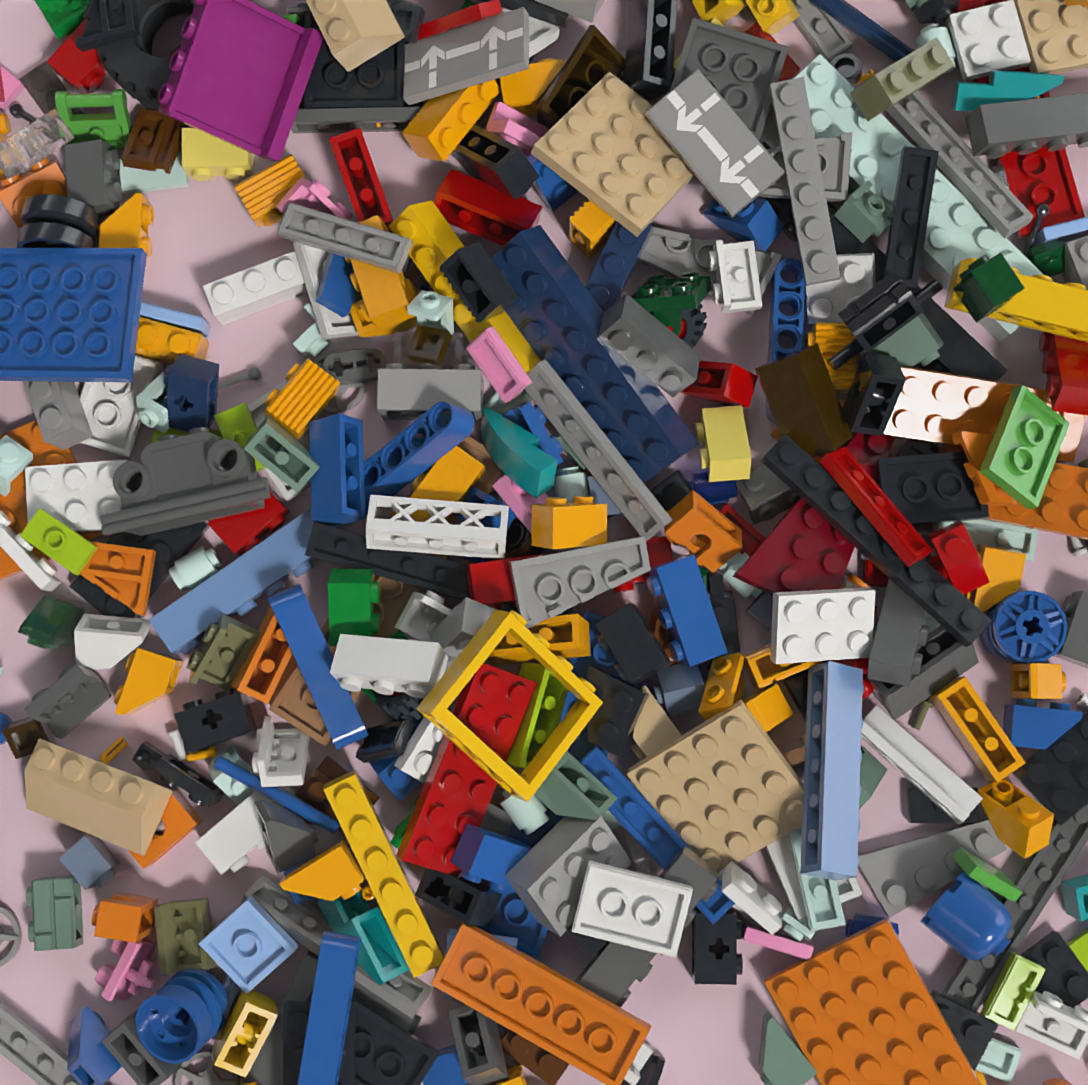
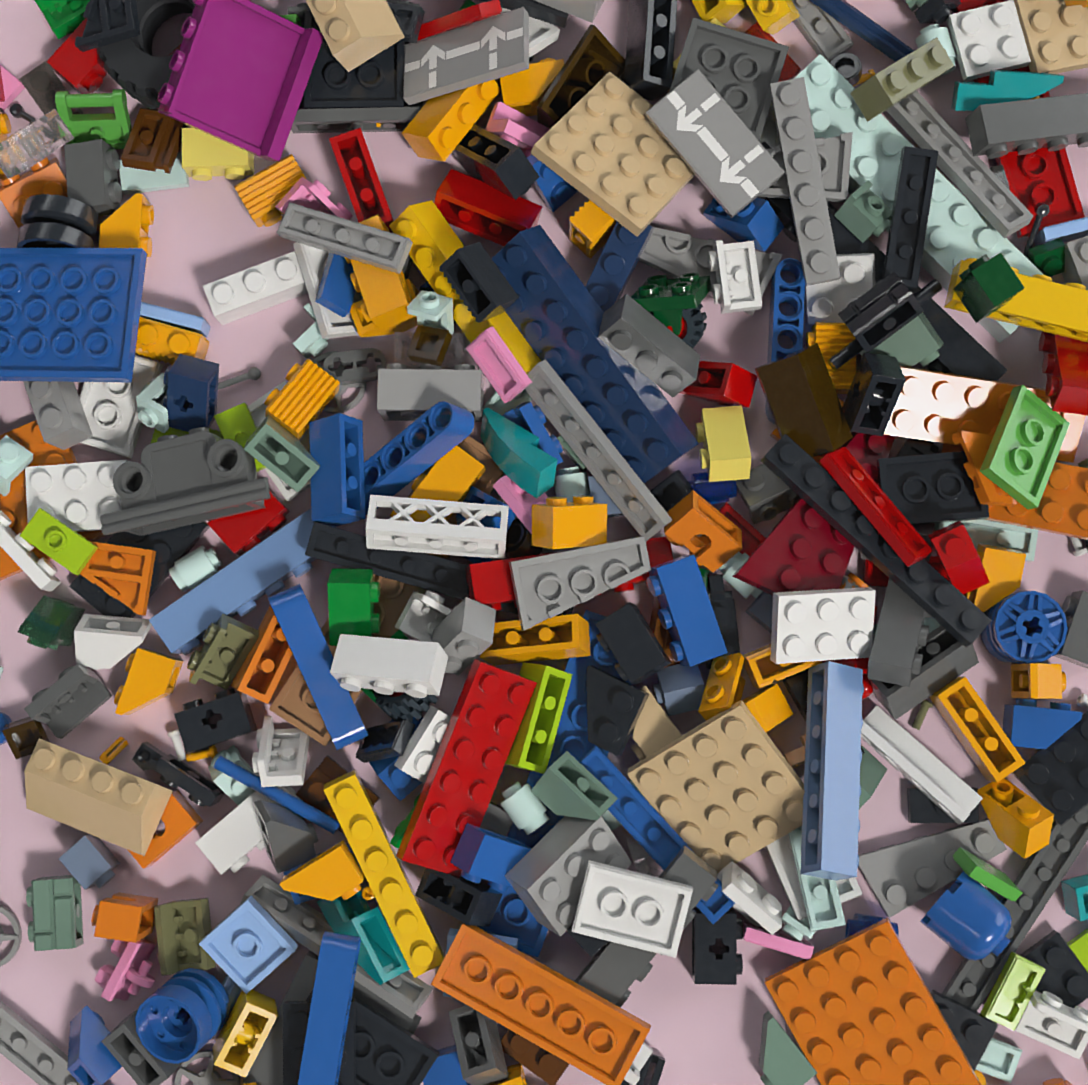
yellow window [416,610,603,802] -> none

